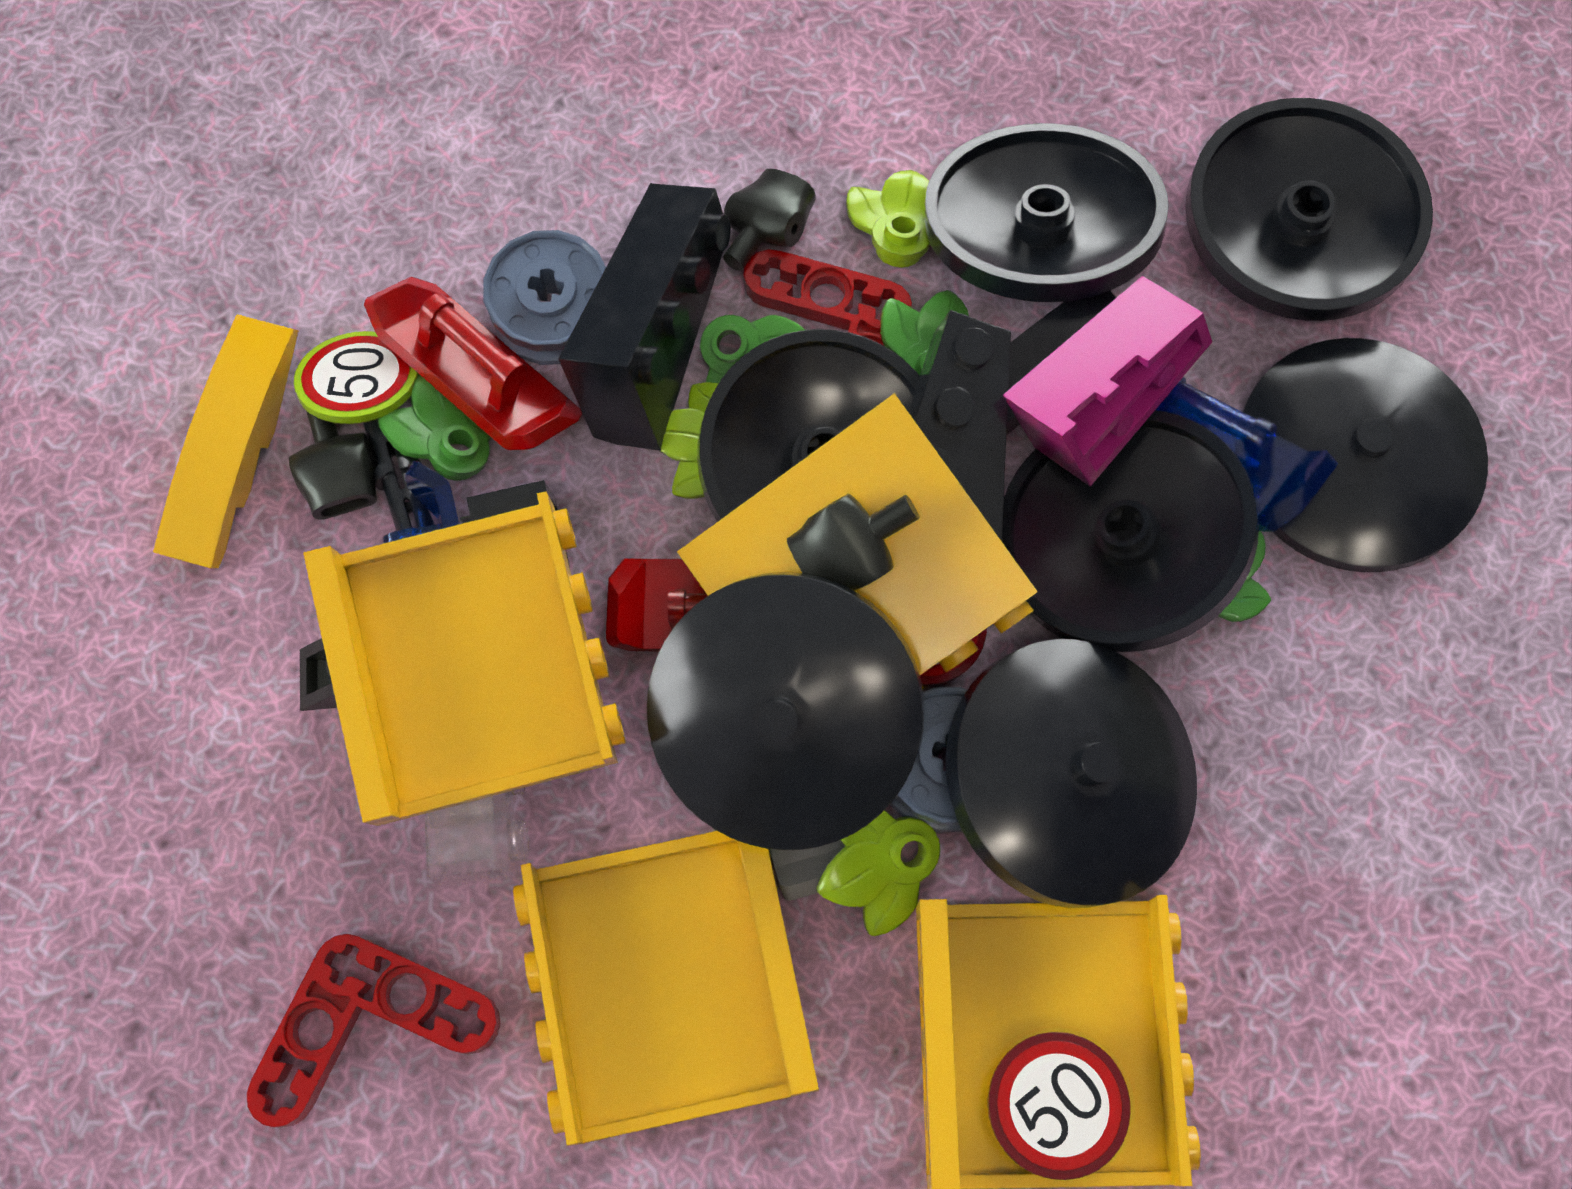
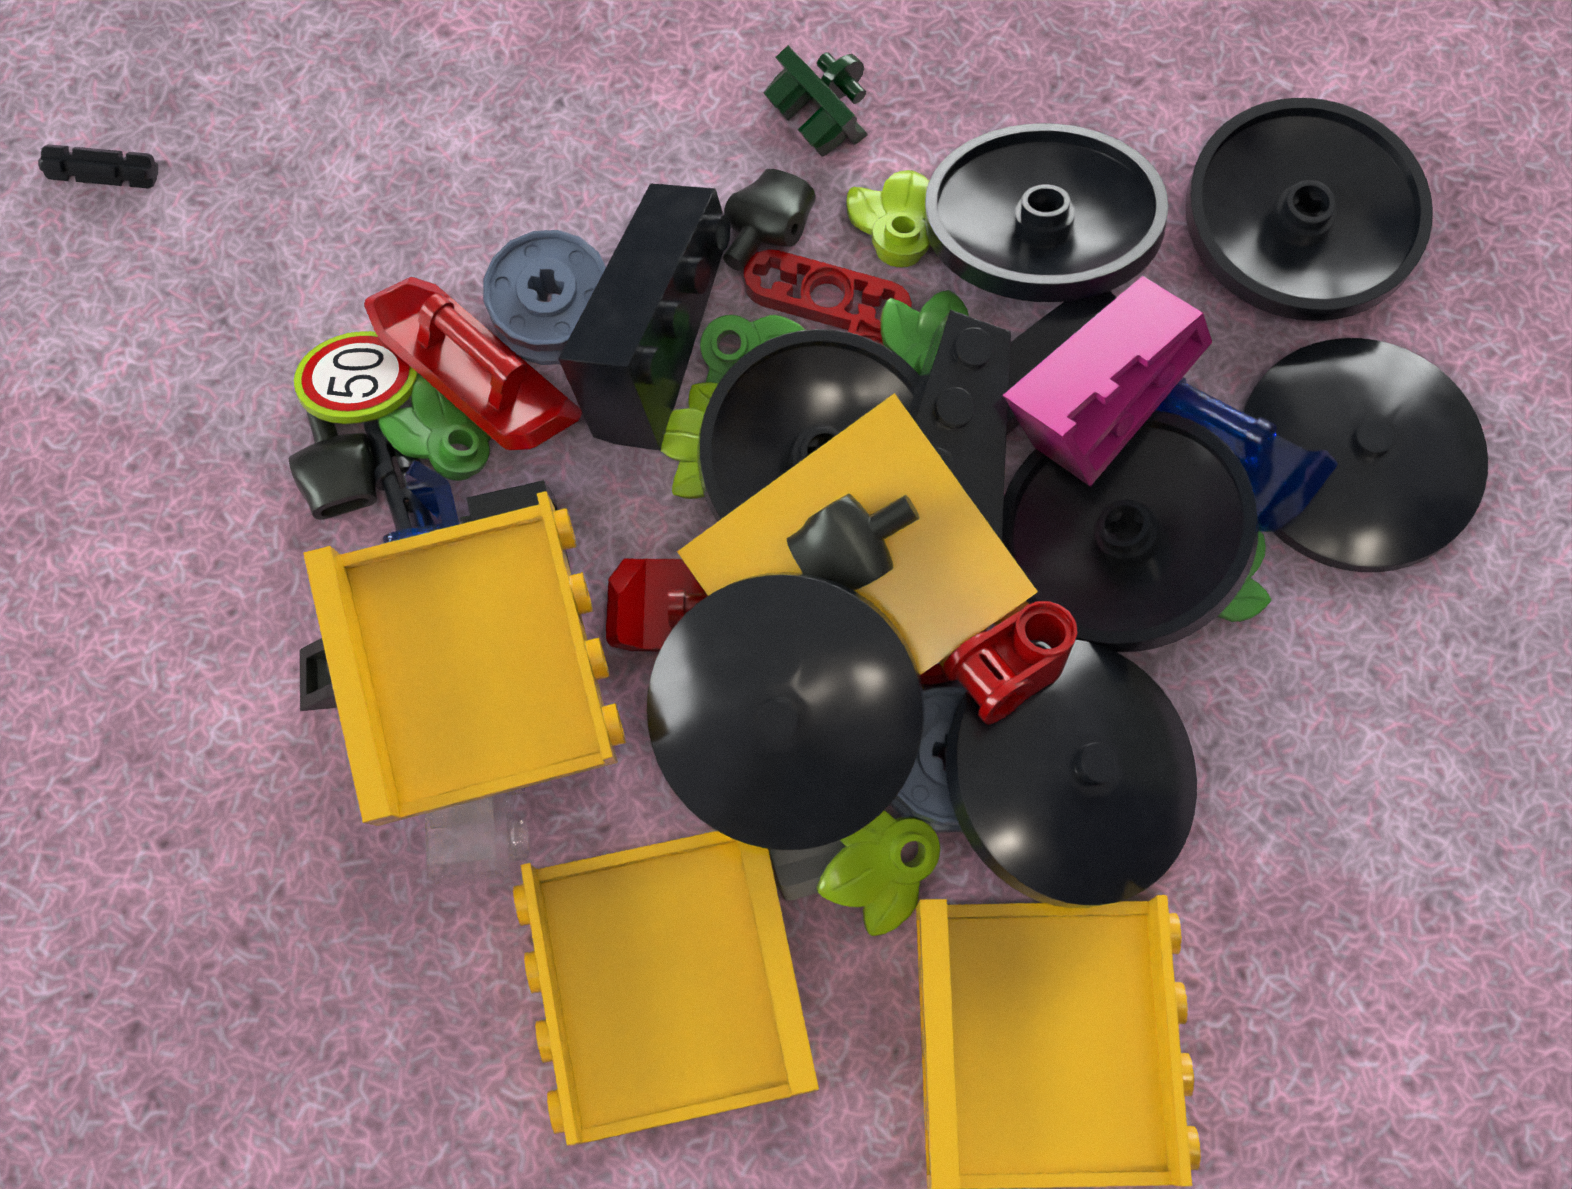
yellow slope [153,314,299,569] -> none
red beam [247,934,501,1128] -> none
piece [987,1032,1131,1180] -> none
none -> black axle [38,144,159,189]
none -> dark green hips [763,45,868,157]
none -> red piece [942,601,1078,725]

